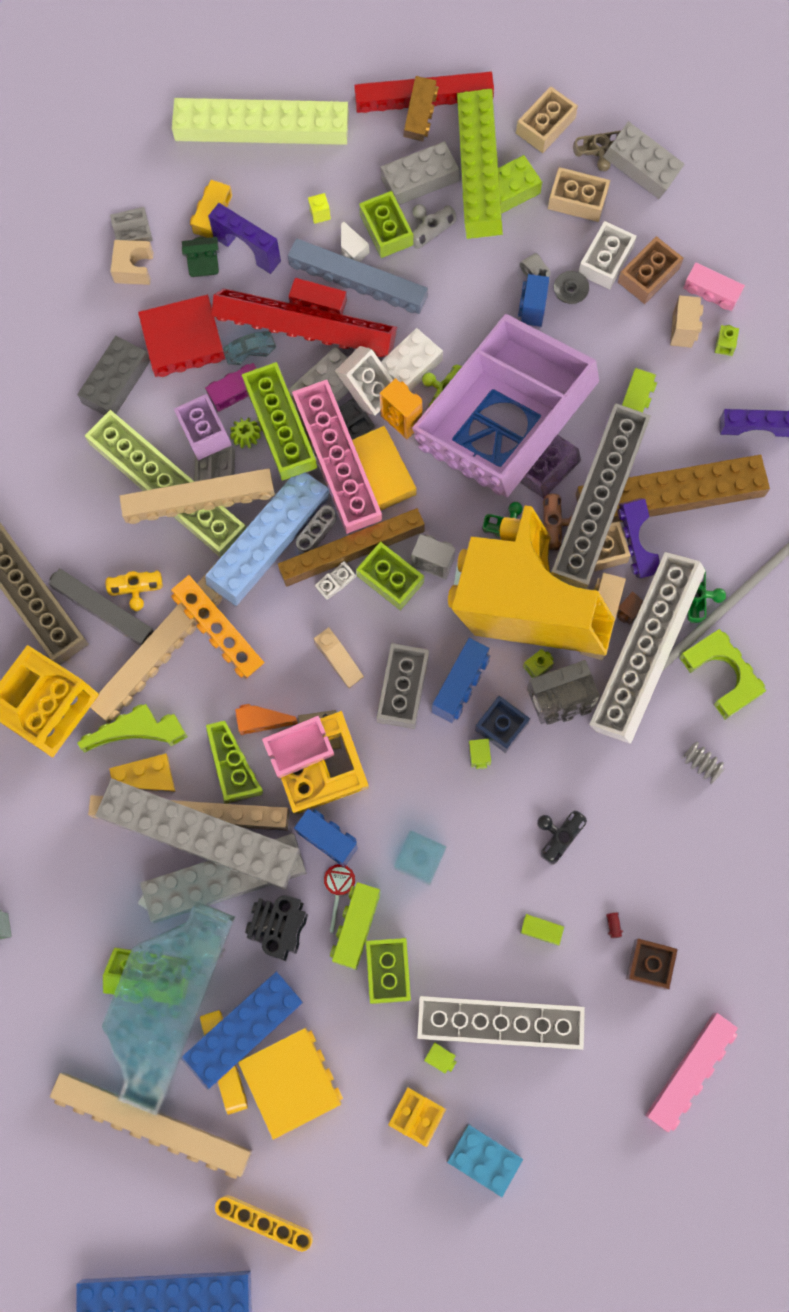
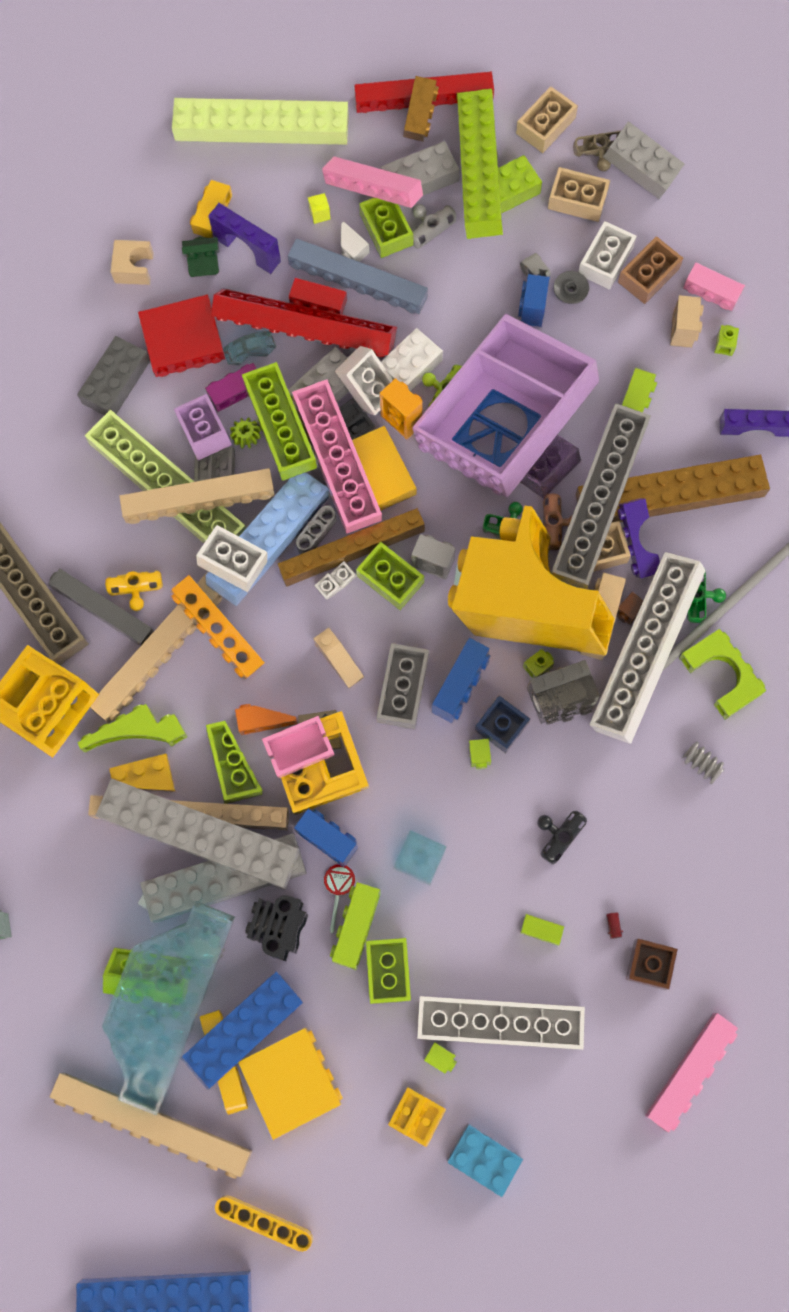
light grey slope [110,207,153,242] -> none
none -> white brick [196,525,267,592]
none -> bright pink brick [322,157,423,208]

